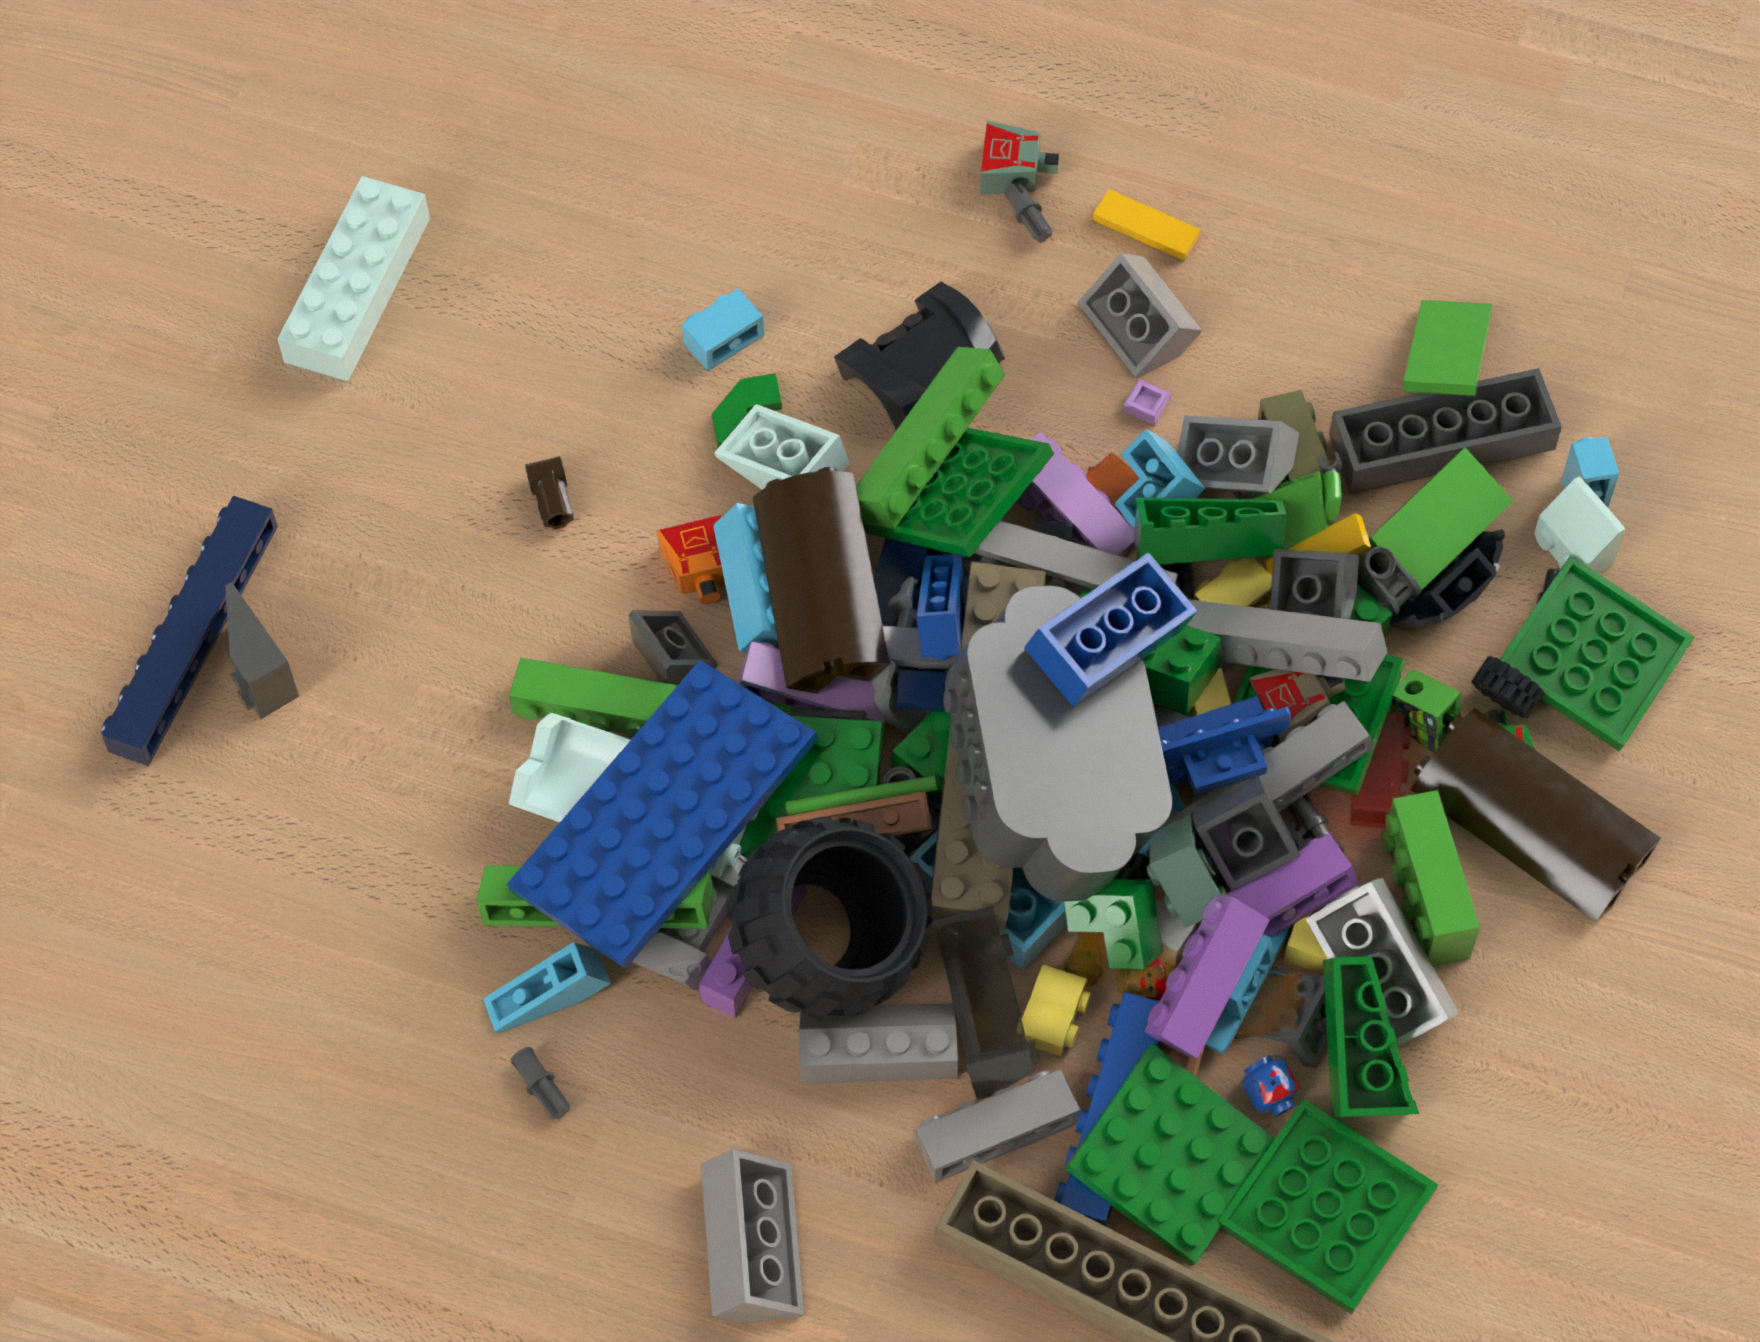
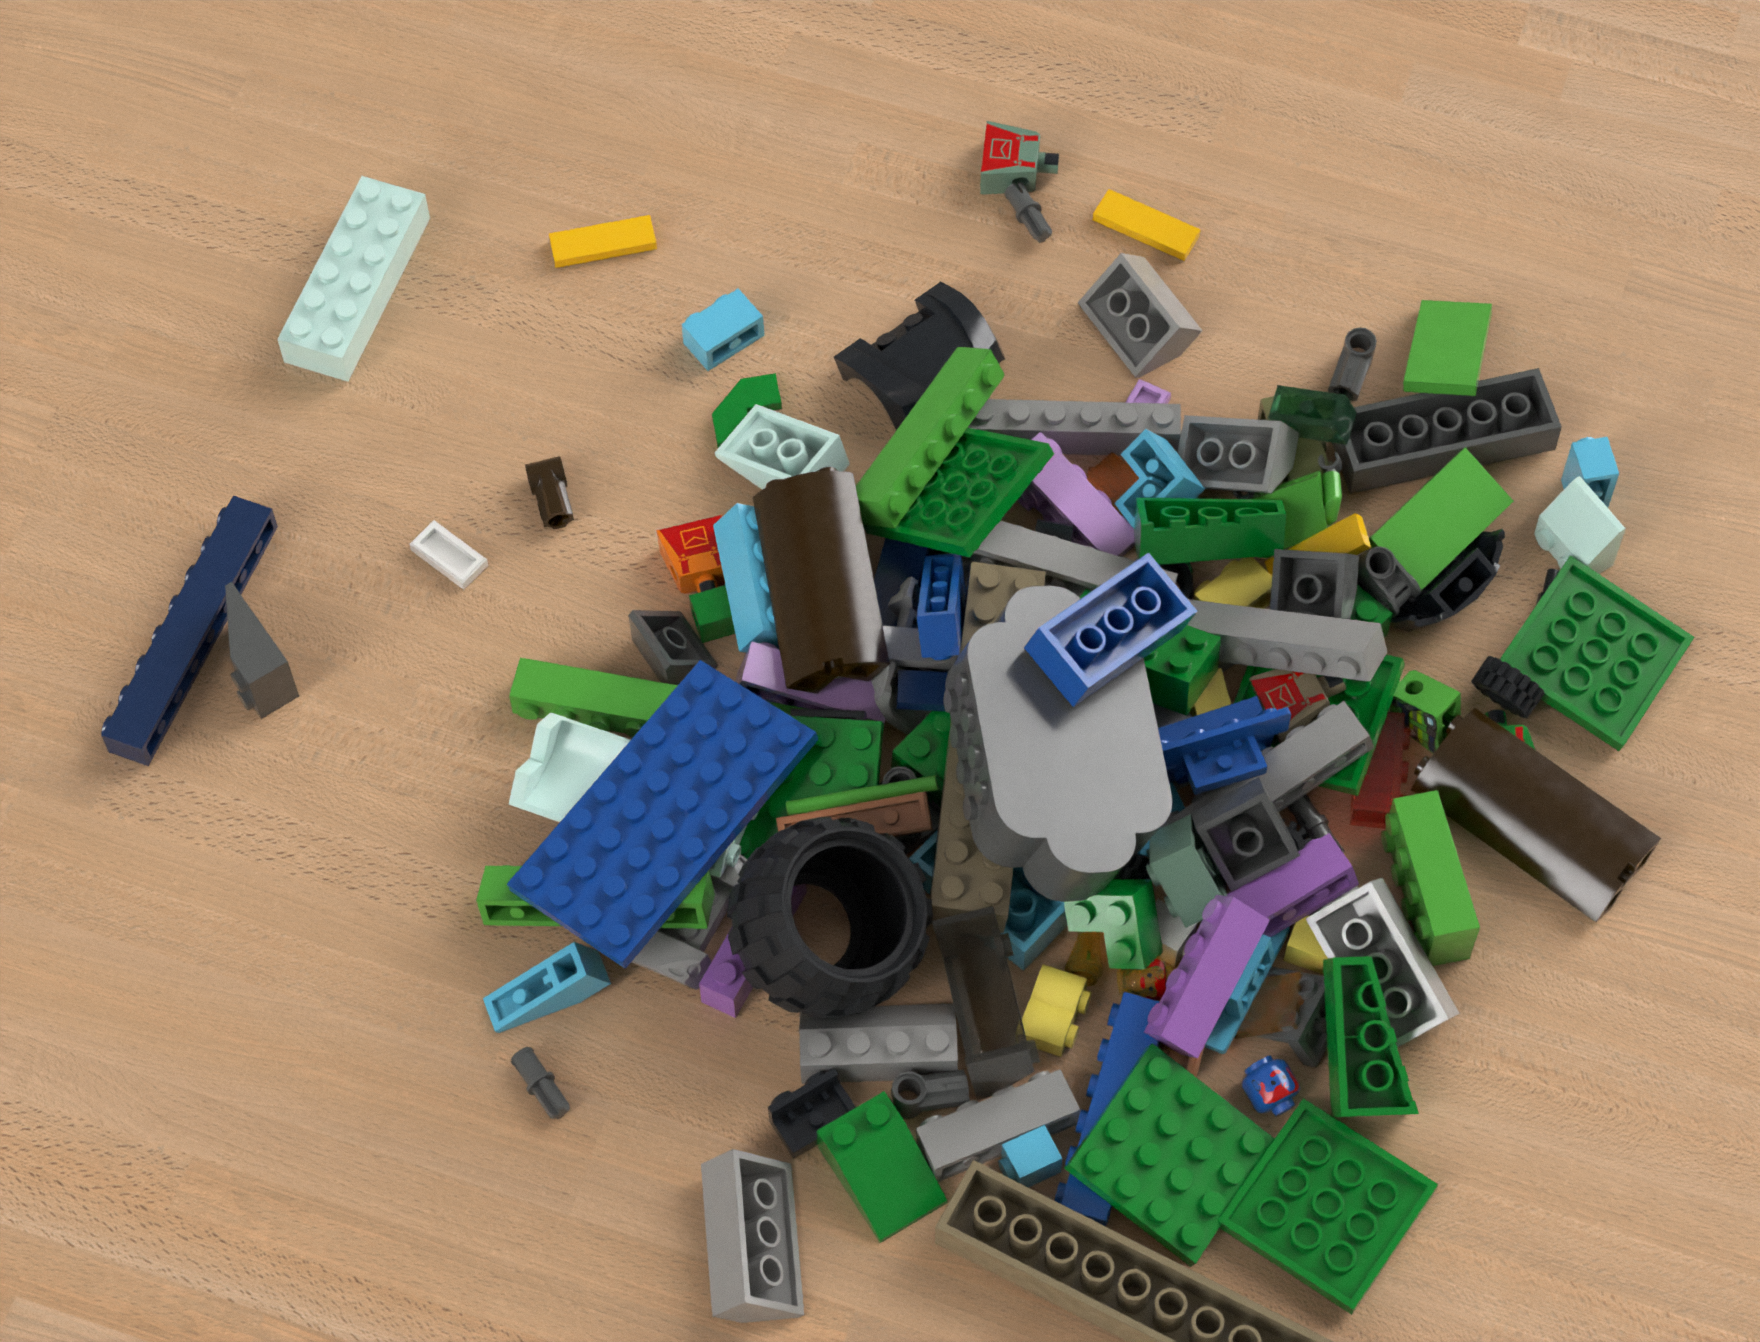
none -> white tile [409,520,488,590]
none -> yellow tile [549,215,657,268]
none -> green brick [689,585,735,643]
none -> black bracket [768,1068,856,1159]
none -> green slope [817,1091,948,1243]
none -> dark grey piece [890,1070,970,1119]
none -> light grey brick [968,399,1181,456]
none -> medium azure brick [998,1125,1063,1188]
none -> clear green brick [1268,385,1357,445]
none -> dark grey piece [1328,327,1377,403]

